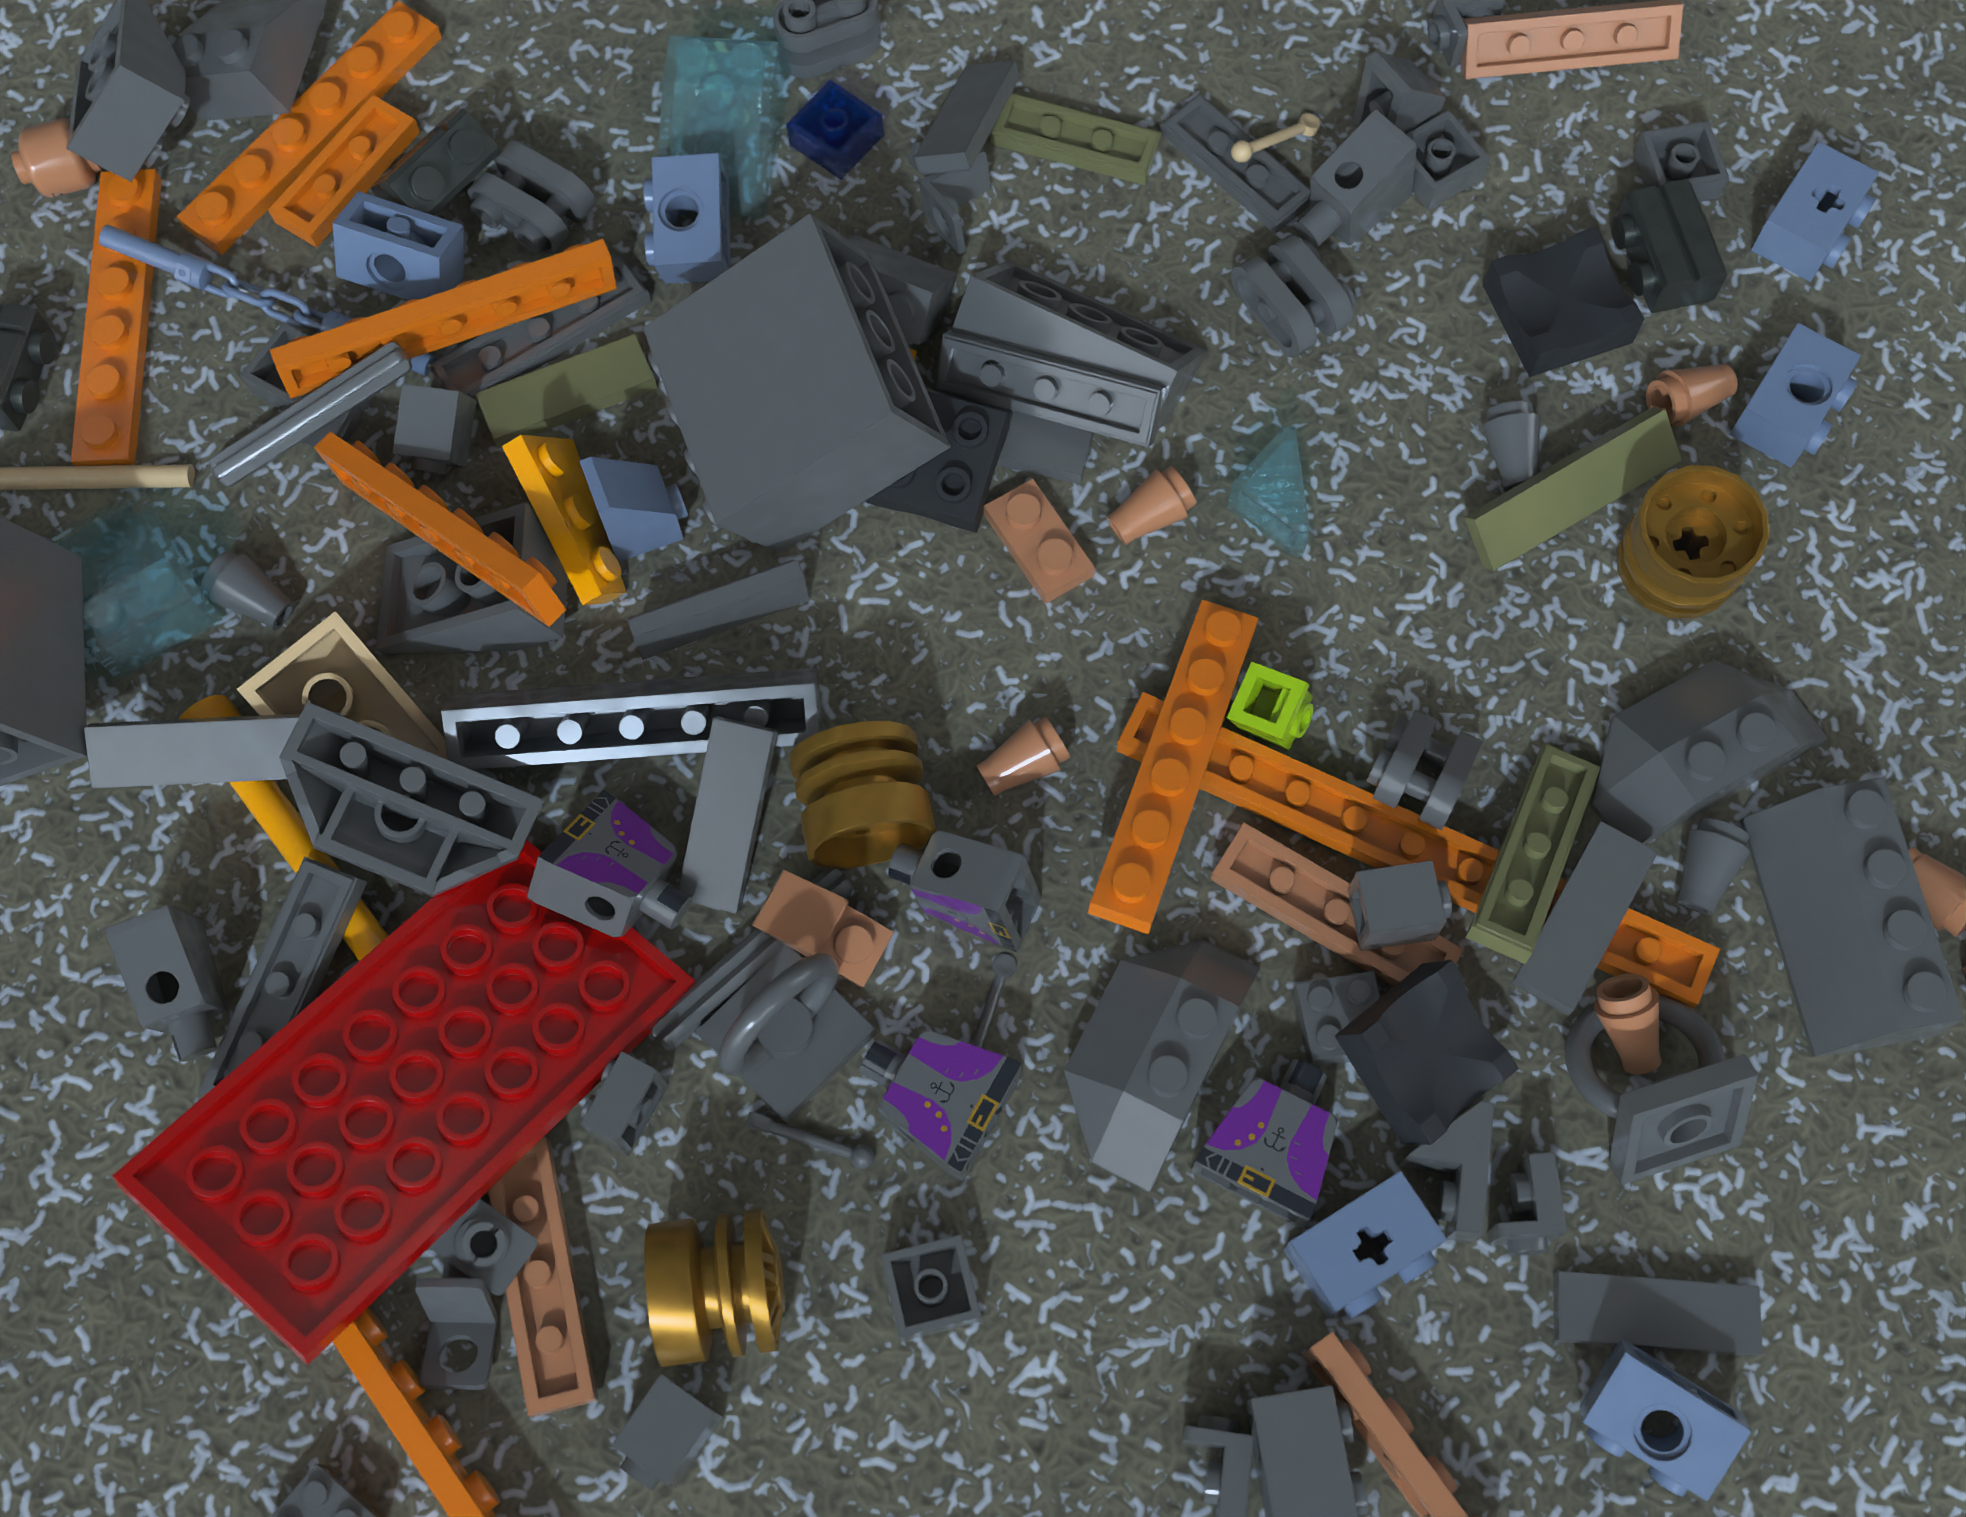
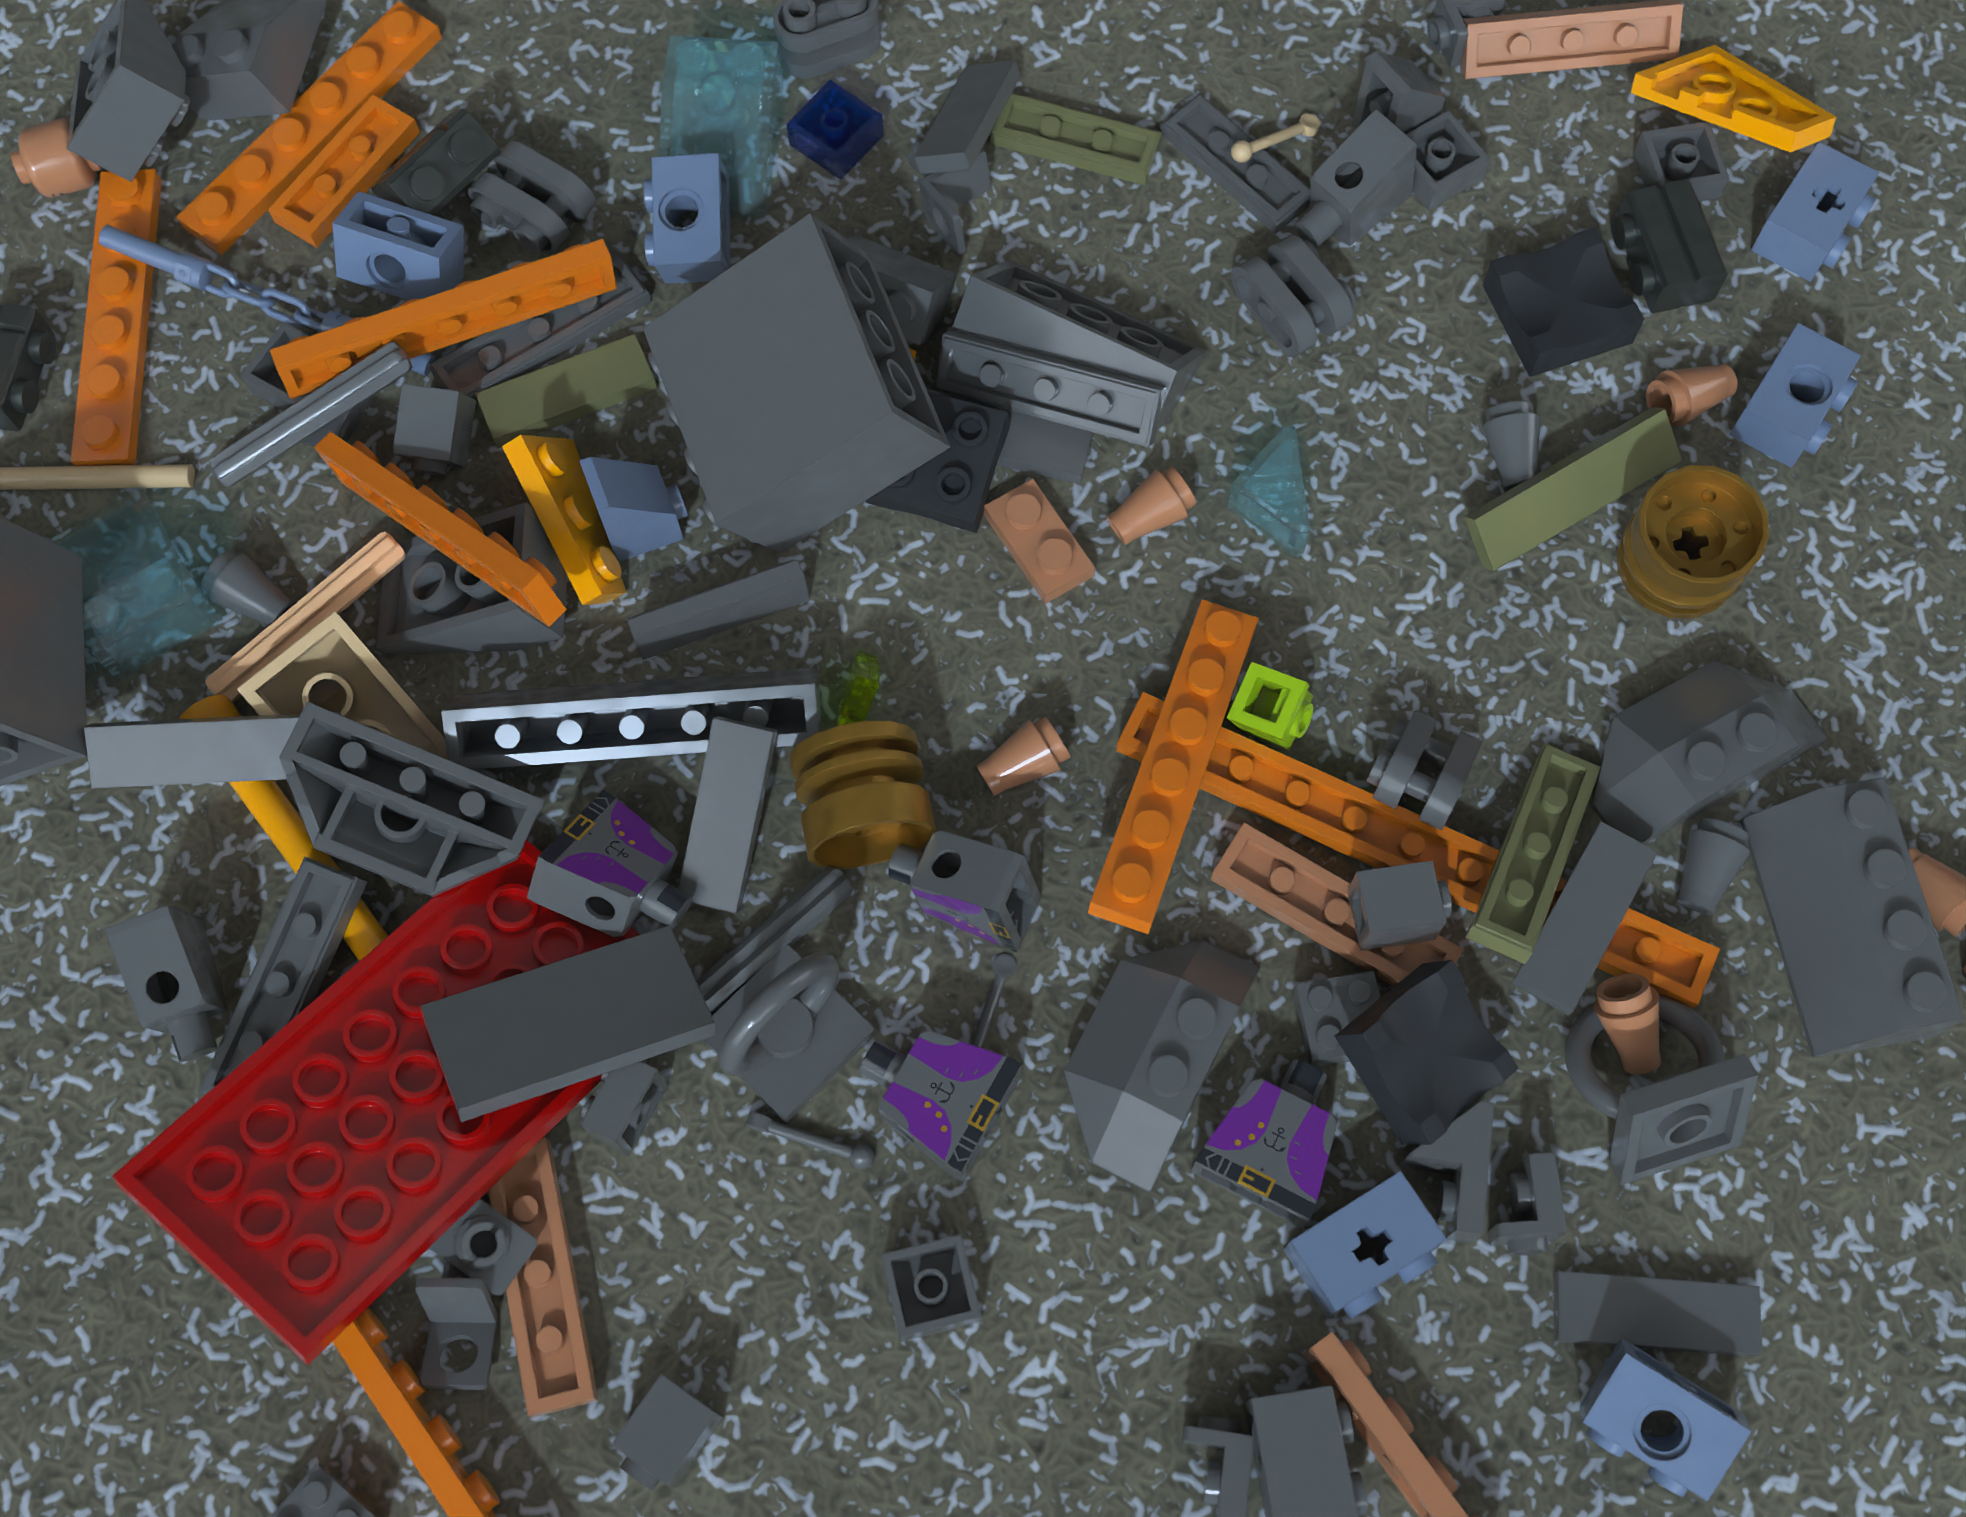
pearl gold wheel [644,1208,785,1367] -> none
nougat slope [752,870,894,987] -> none
none -> light nougat axle [205,532,406,703]
none -> dark grey tile [421,925,716,1122]
none -> clear neon green tile [837,650,880,726]
none -> light orange wing [1631,45,1836,152]

